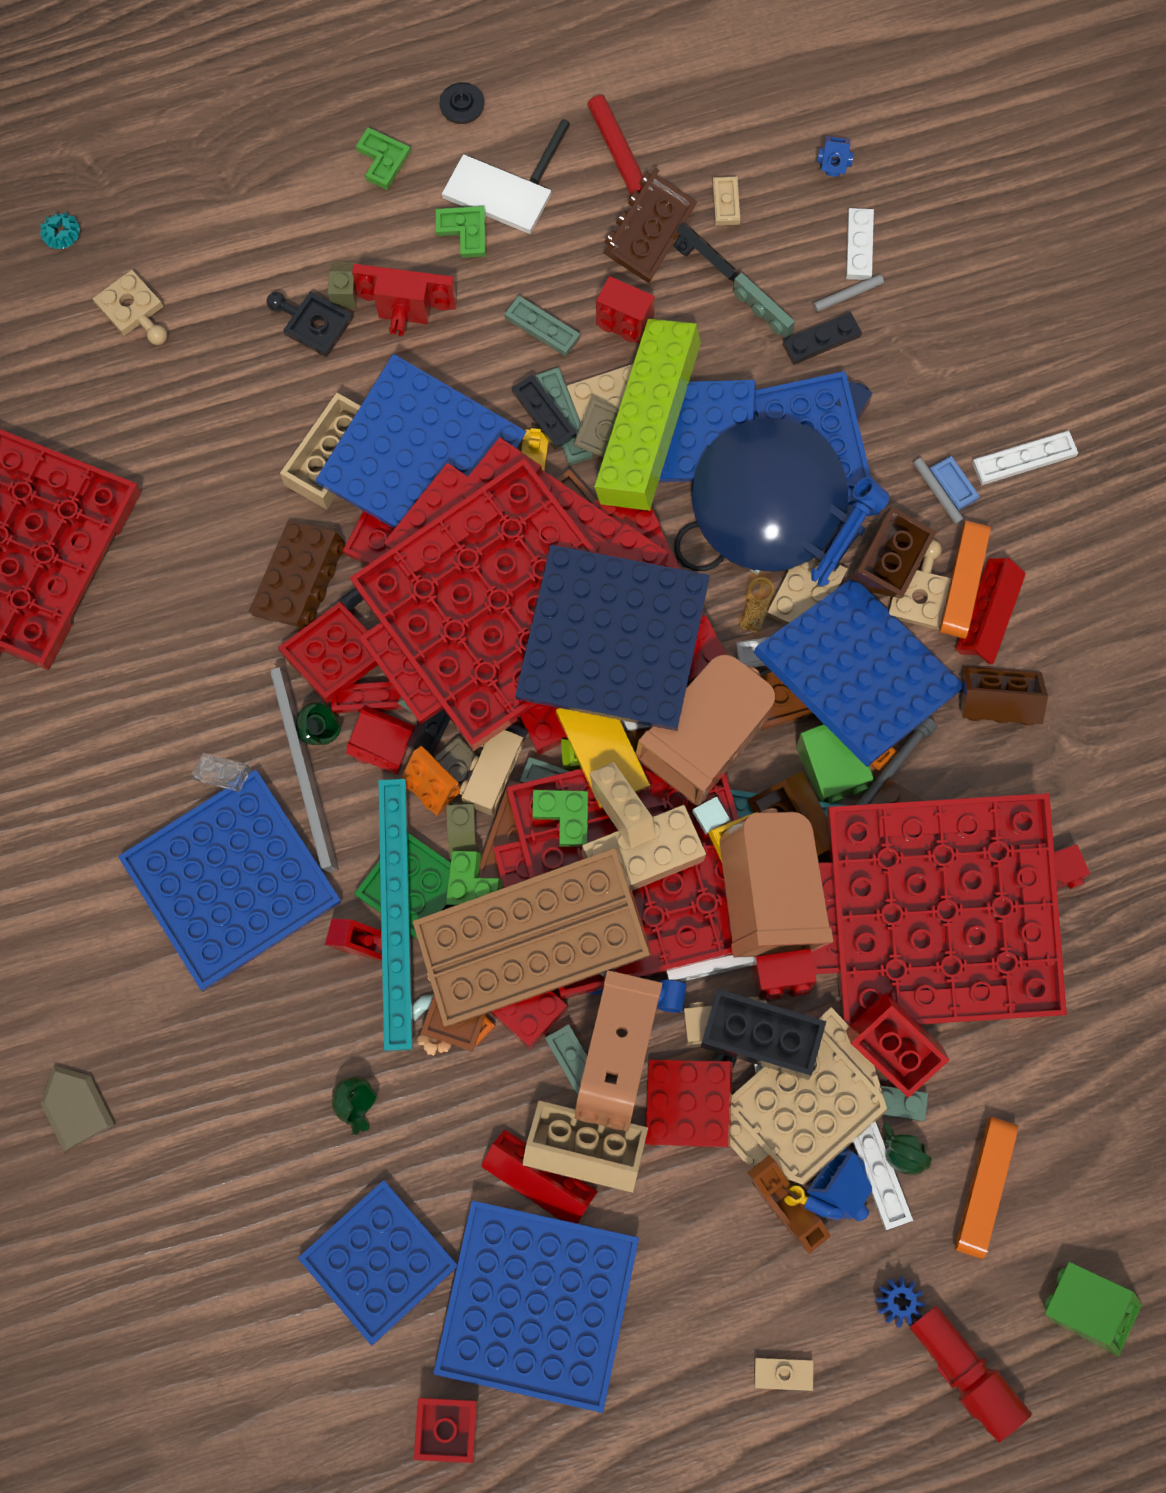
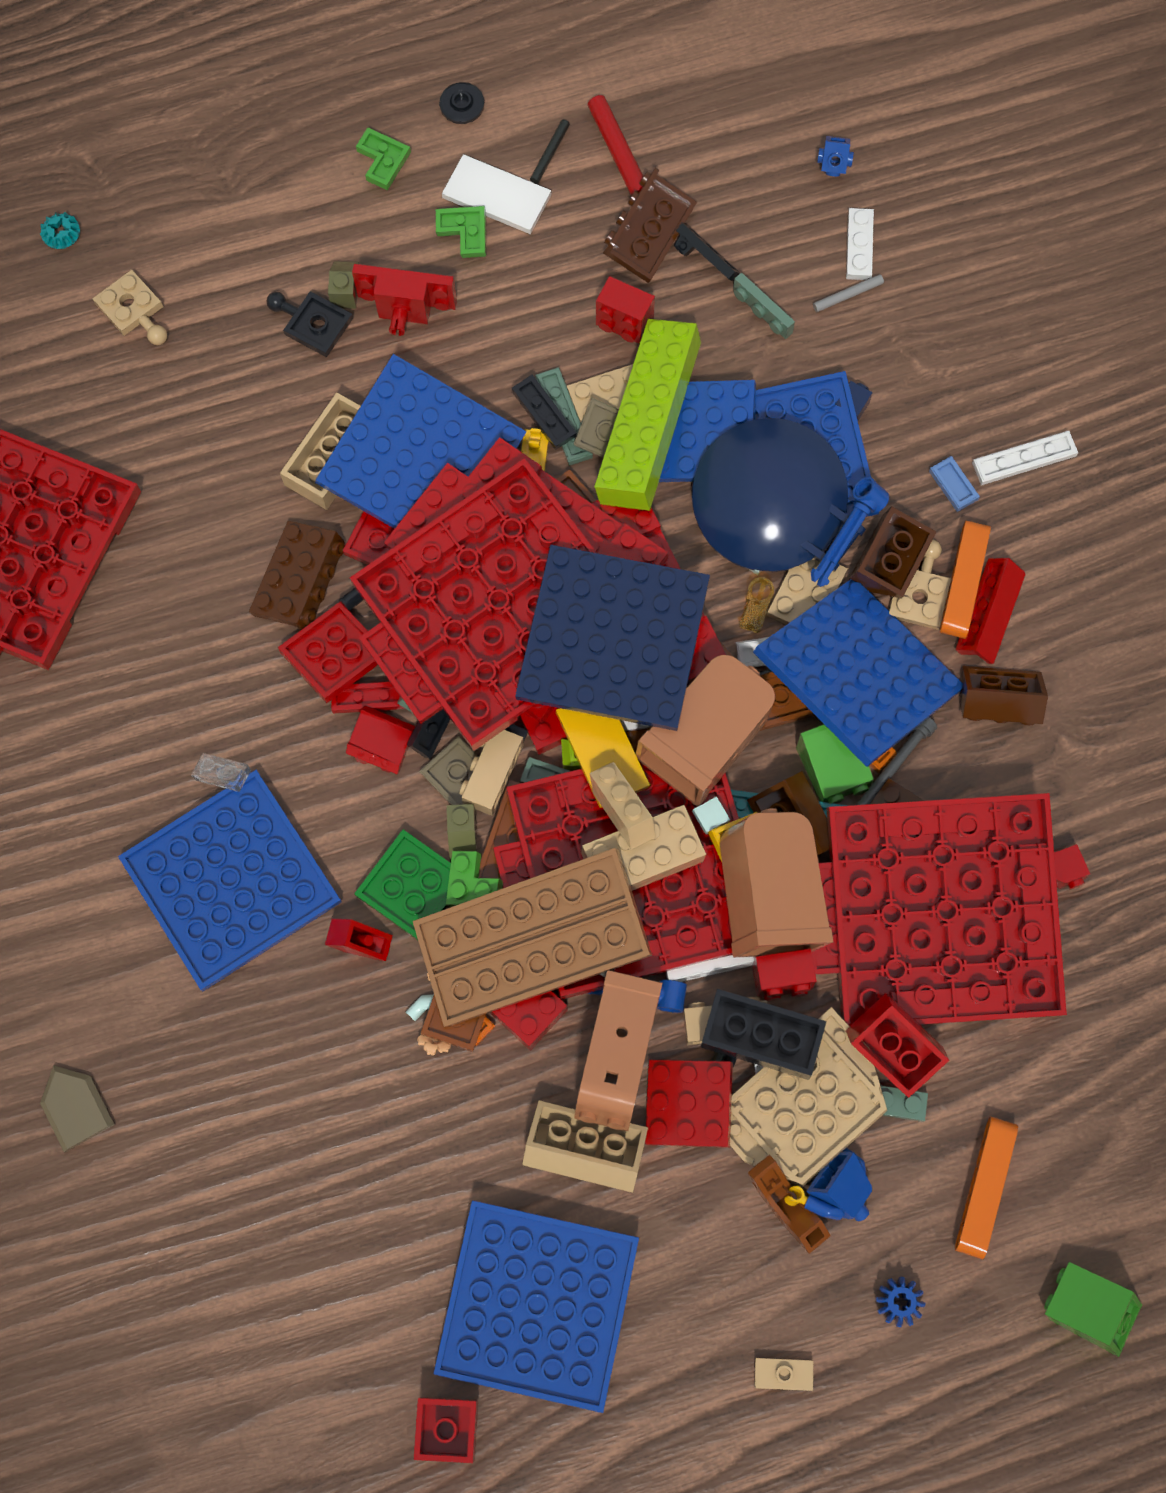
light grey tile [270,667,338,873] -> none
dark green hat [297,702,341,745] -> none
blue plate [298,1180,457,1346] -> none
dark green hat [332,1076,378,1136] -> none
teal plate [378,779,413,1052] -> none
orange plate [401,746,462,816] -> none
red panel [481,1129,598,1224] -> none
sand green plate [504,296,580,357] -> none
bright green plate [532,790,588,847] -> none
sand green plate [545,1024,587,1096] -> none
black piece [675,521,724,571] -> none
tan plate [713,177,740,226] -> none
black plate [782,312,862,365] -> none
white plate [852,1121,913,1231] -> none
dark green hat [884,1122,932,1175] -> none
red piece [909,1305,1032,1443] -> none
light grey bar [913,458,964,525] -> none

